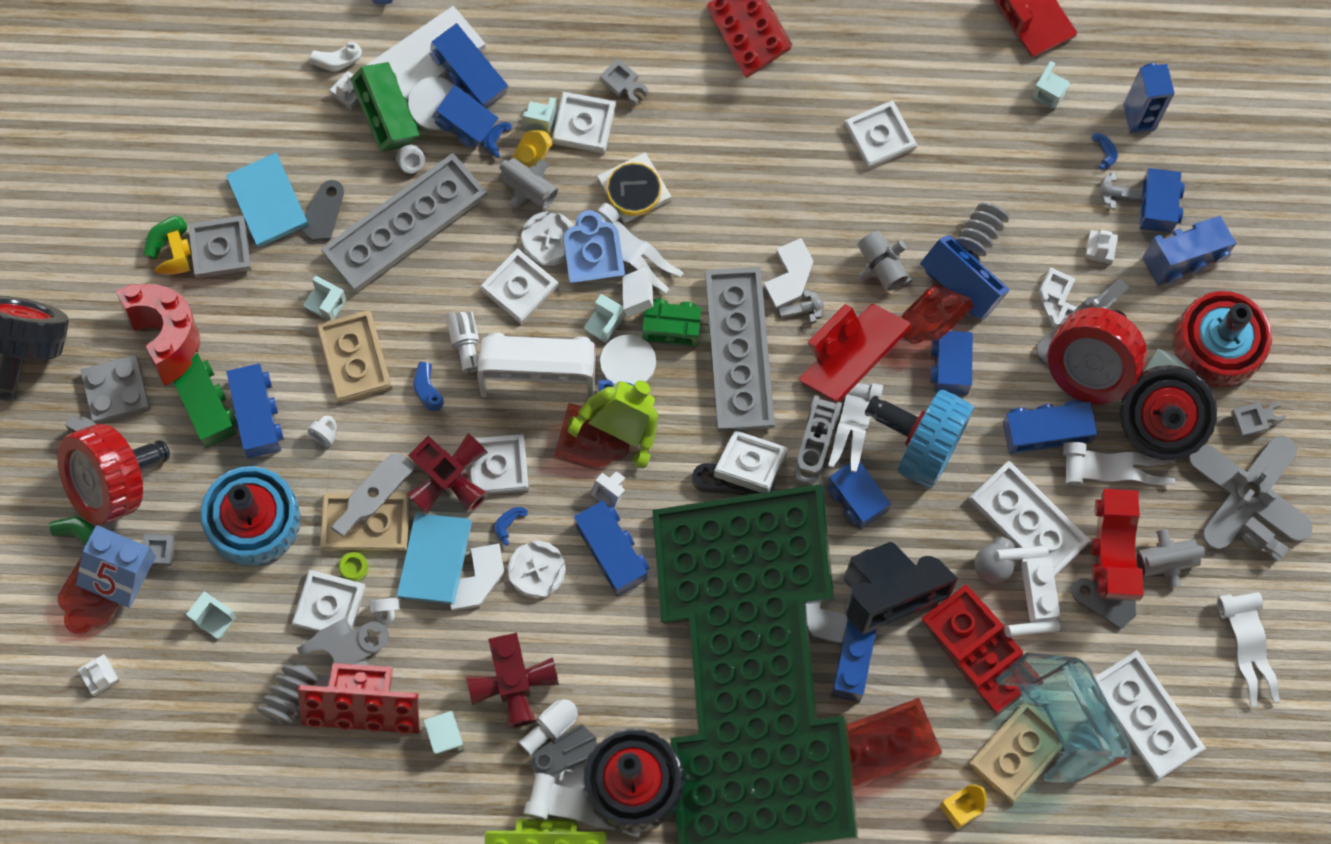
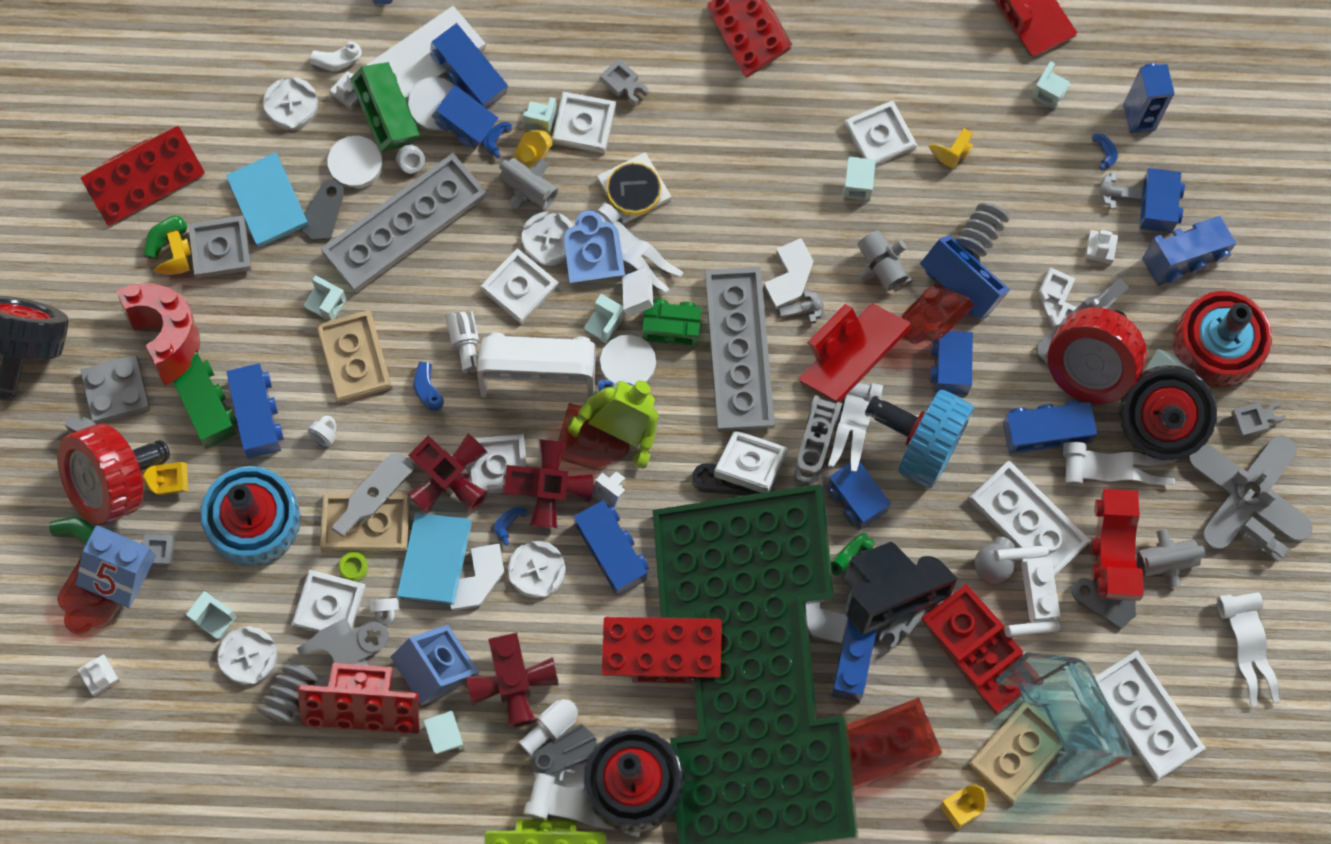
none -> red bracket [80,126,205,225]
none -> yellow plate [142,462,188,495]
none -> white tile [217,626,278,686]
none -> white tile [264,78,318,130]
none -> white tile [327,136,383,189]
none -> medium blue slope [390,625,479,705]
none -> dark red brick [502,439,594,528]
none -> red bracket [602,617,722,684]
none -> green arm [831,533,875,575]
none -> light aqua panel [843,157,876,201]
none -> light grey plate [878,610,925,649]
none -> yellow plate [928,128,973,169]

